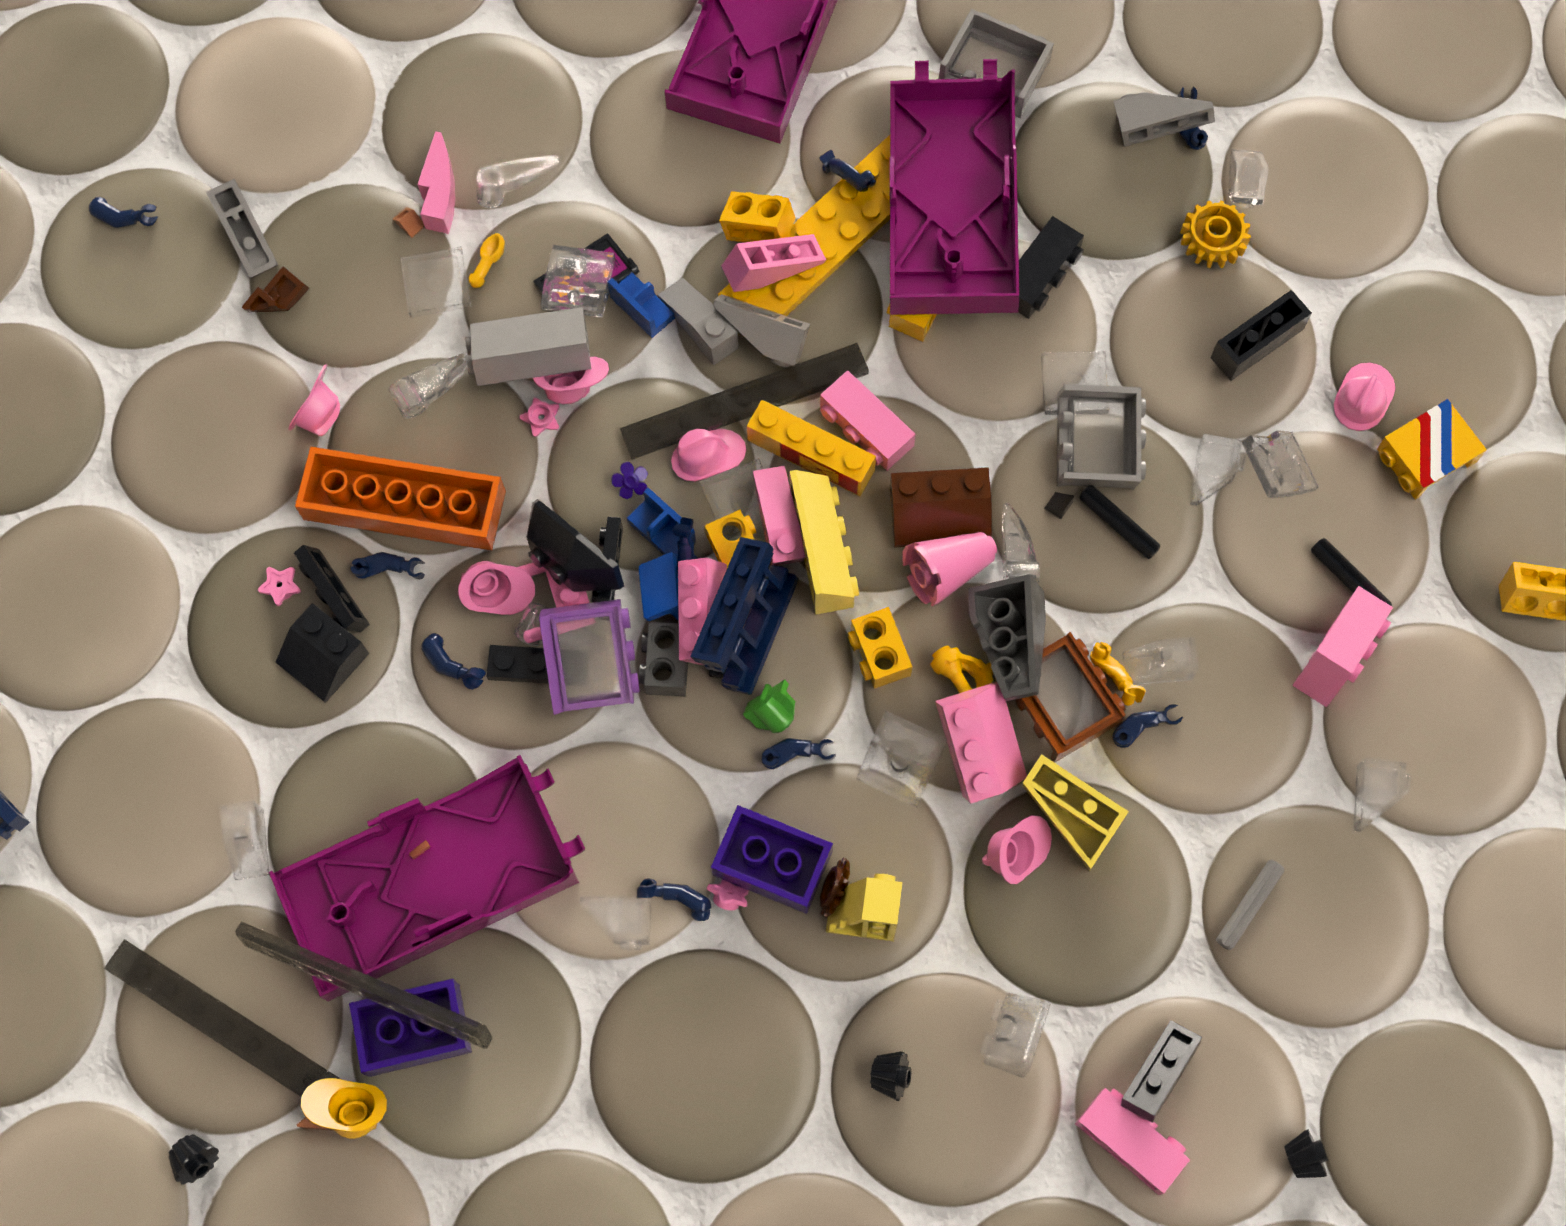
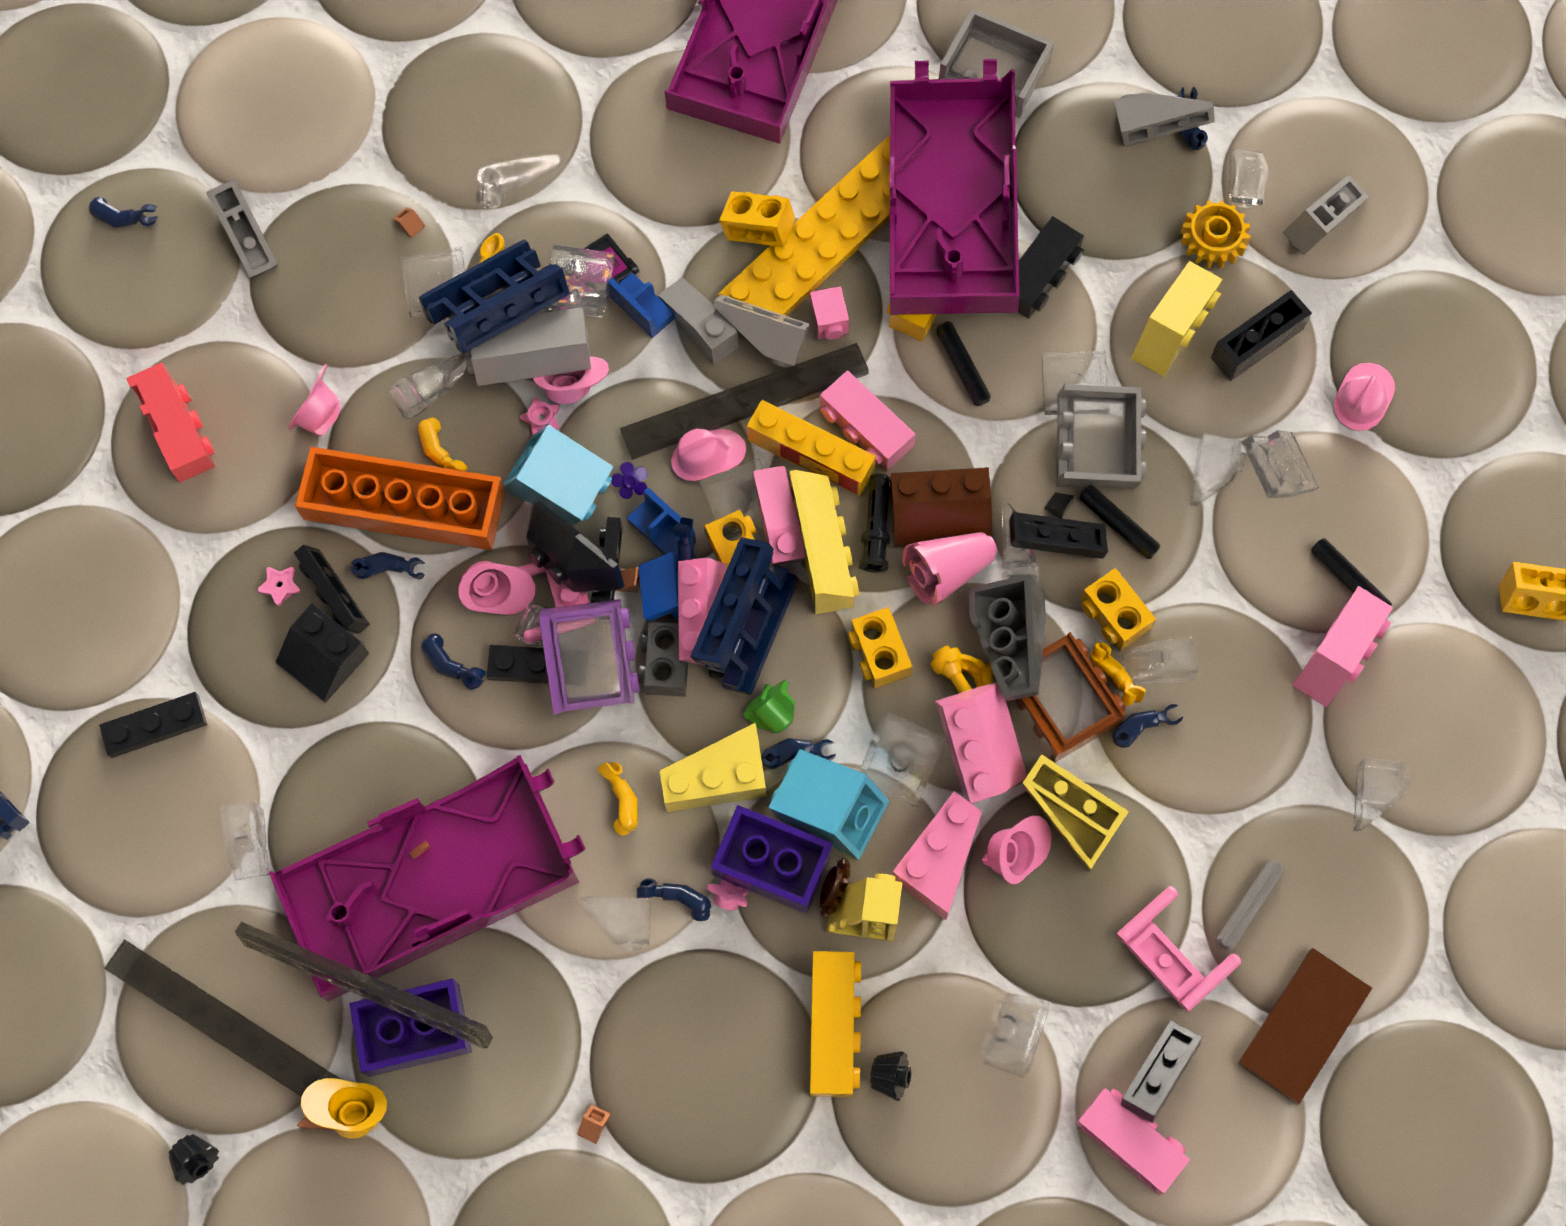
reddish brown slope [242,266,309,312] -> none
bright pink slope [417,131,455,234] -> none
bright pink slope [721,234,826,292] -> none
dark blue arm [819,150,876,192] -> none
black piece [1284,1129,1329,1178] -> none
panel [1377,399,1487,500] -> none
none -> black plate [99,692,207,758]
none -> coral wedge [126,362,215,482]
none -> yellow arm [417,417,468,471]
none -> dark blue fence [419,239,570,354]
none -> medium azure slope [504,424,614,525]
none -> nougat piece [577,1104,611,1144]
none -> yellow arm [597,762,638,836]
none -> nougat piece [616,567,639,593]
none -> light yellow wedge [660,722,767,812]
none -> medium azure slope [768,749,890,860]
none -> bright pink brick [810,286,849,340]
none -> yellow brick [810,951,861,1097]
none -> black pin [859,473,890,573]
none -> bright pink wedge [892,791,982,920]
none -> black axle [936,321,991,406]
none -> black plate [1009,512,1108,559]
none -> yellow brick [1080,568,1156,651]
none -> bright pink plate [1116,886,1241,1012]
none -> light yellow wedge [1131,261,1223,377]
none -> reddish brown tile [1237,948,1372,1105]
none -> light grey slope [1282,175,1369,255]

